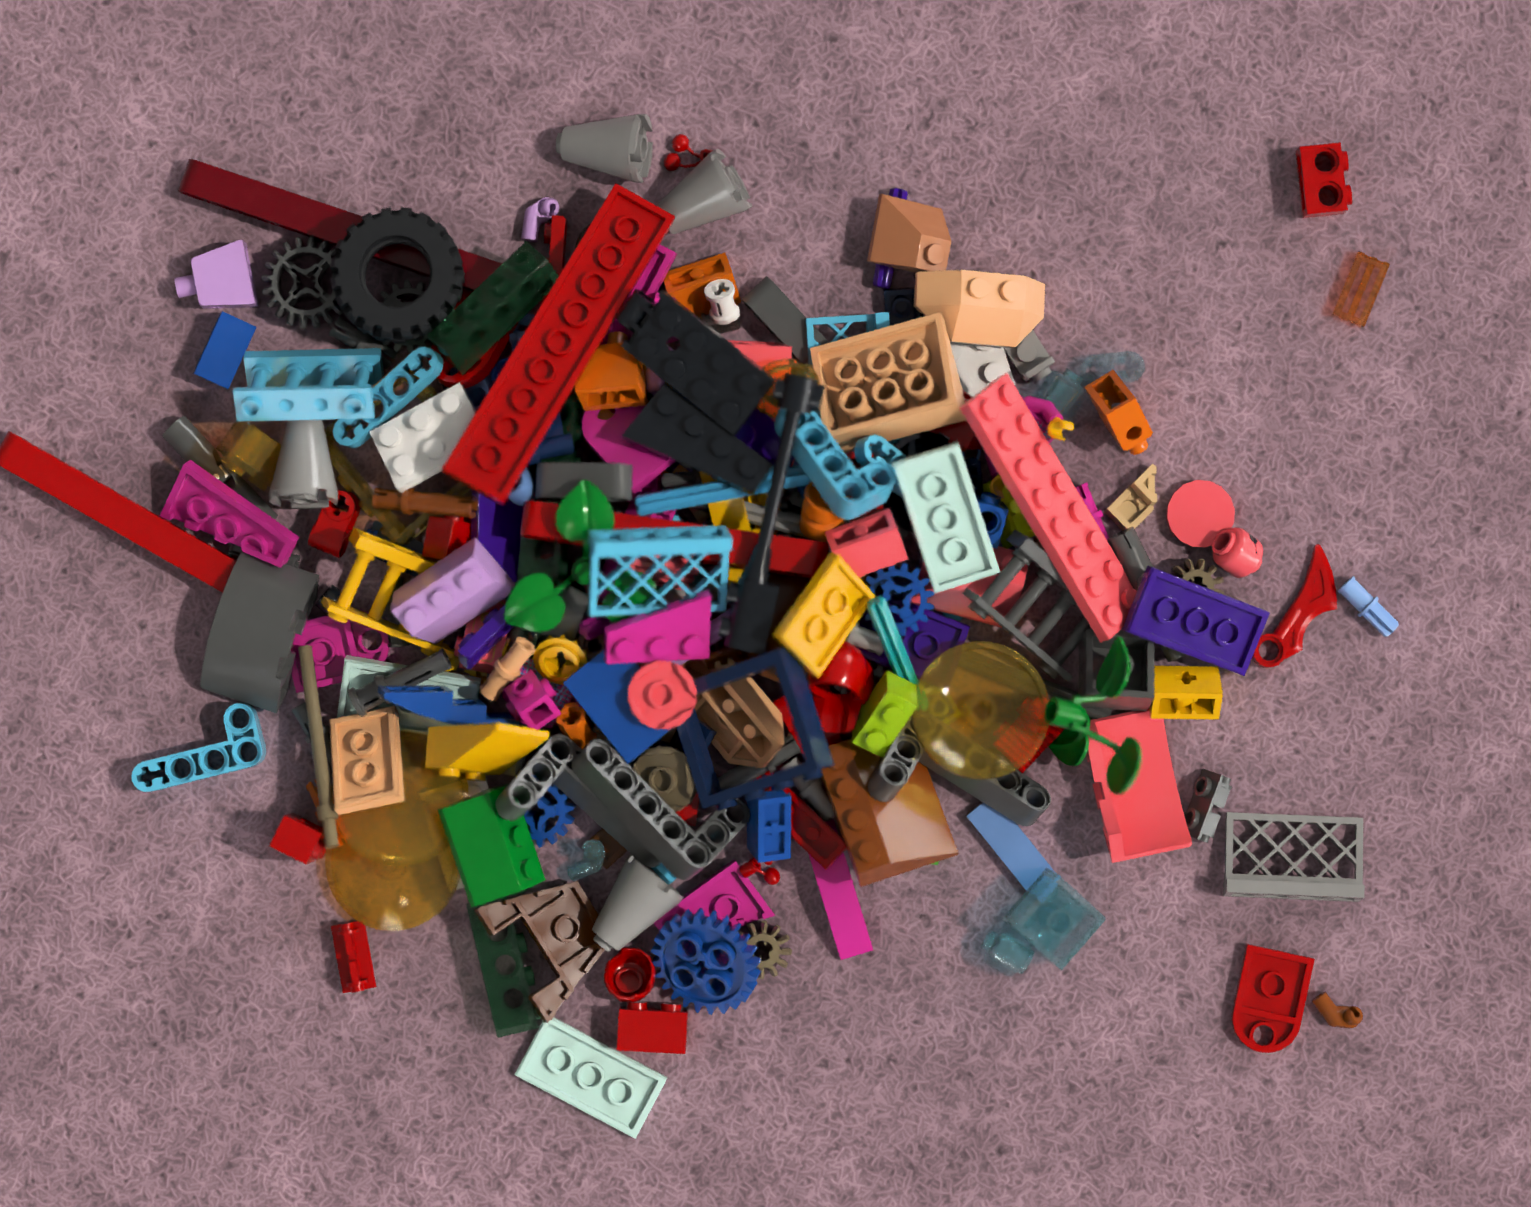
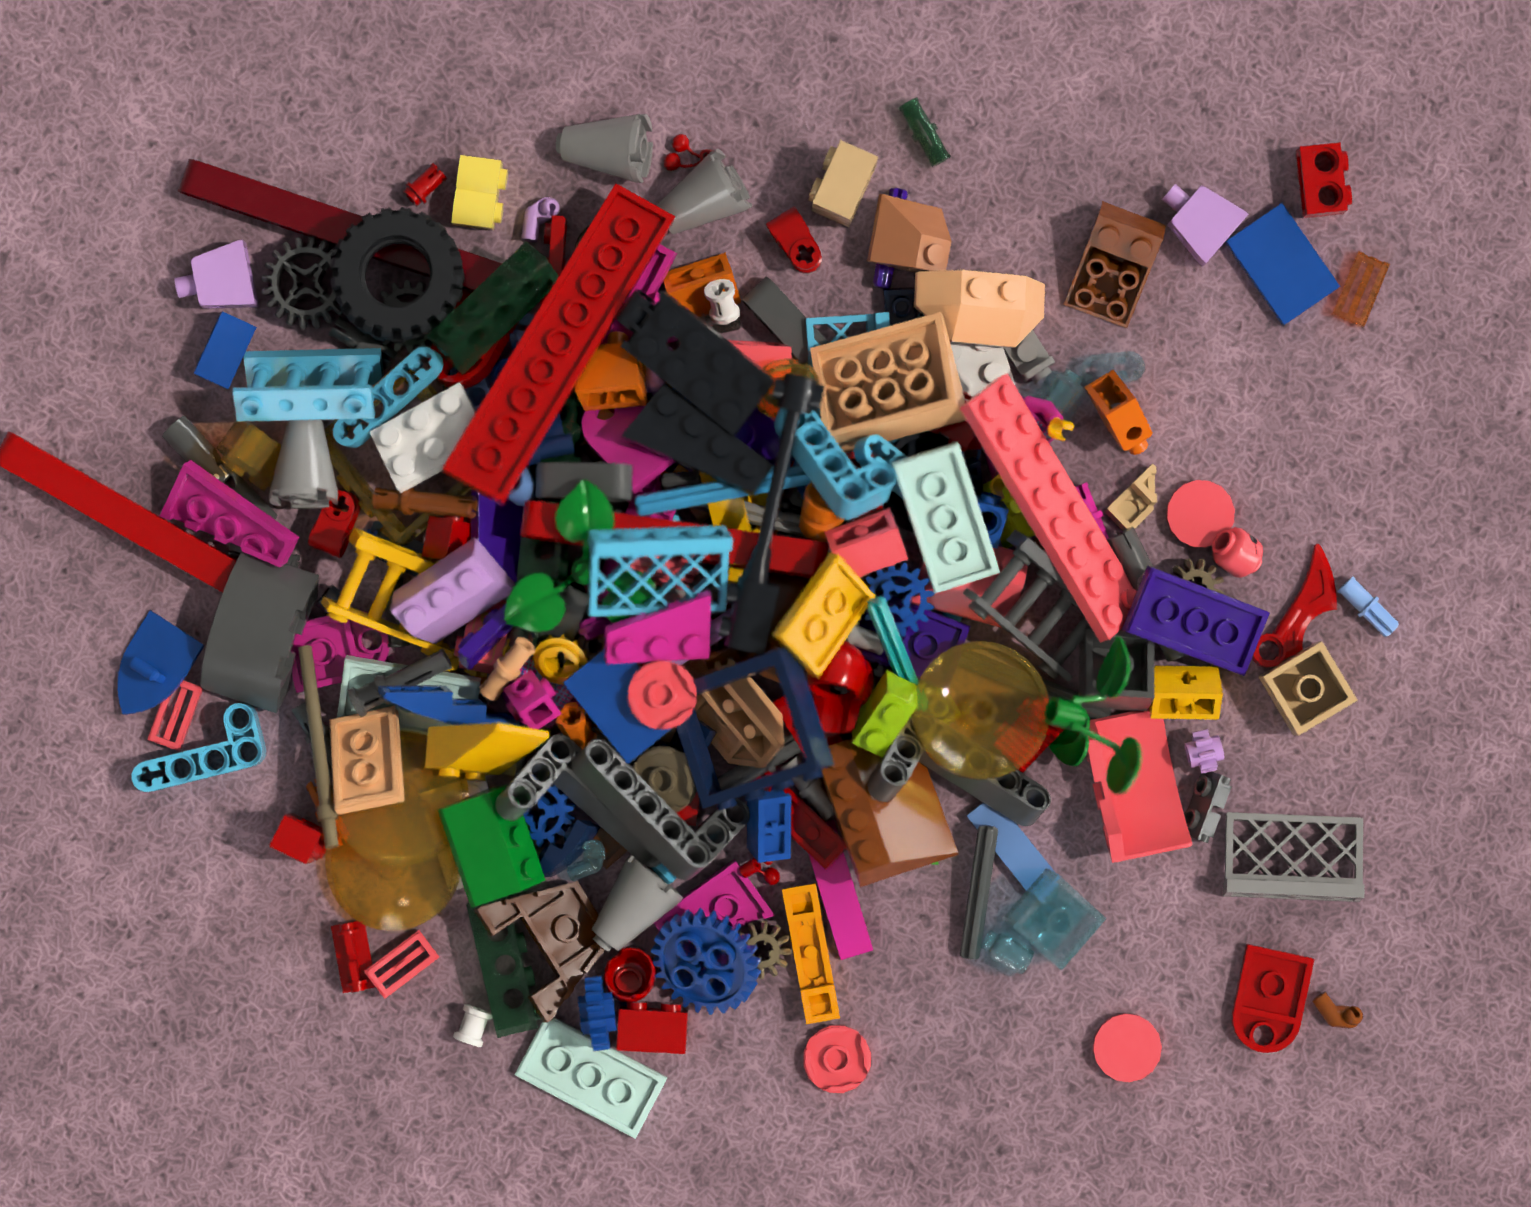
none -> blue shield [117,610,205,715]
none -> coral tile [147,680,203,751]
none -> coral tile [364,930,439,999]
none -> red pin [403,163,447,206]
none -> light yellow brick [451,155,508,230]
none -> white bush [453,1004,493,1047]
none -> dark blue slope [538,820,600,877]
none -> blue gear [578,976,617,1051]
none -> red piece [765,206,822,273]
none -> light orange slope [782,883,840,1024]
none -> coral tile [803,1025,871,1093]
none -> tan brick [809,140,878,228]
none -> clear green pin [899,97,951,167]
none -> dark grey axle [960,825,998,960]
none -> dark orange slope [1063,201,1166,328]
none -> coral tile [1093,1013,1162,1082]
none -> lavender torso [1162,184,1248,267]
none -> lavender gear [1185,729,1225,774]
none -> blue tile [1225,203,1340,326]
none -> tan brick [1258,641,1357,736]

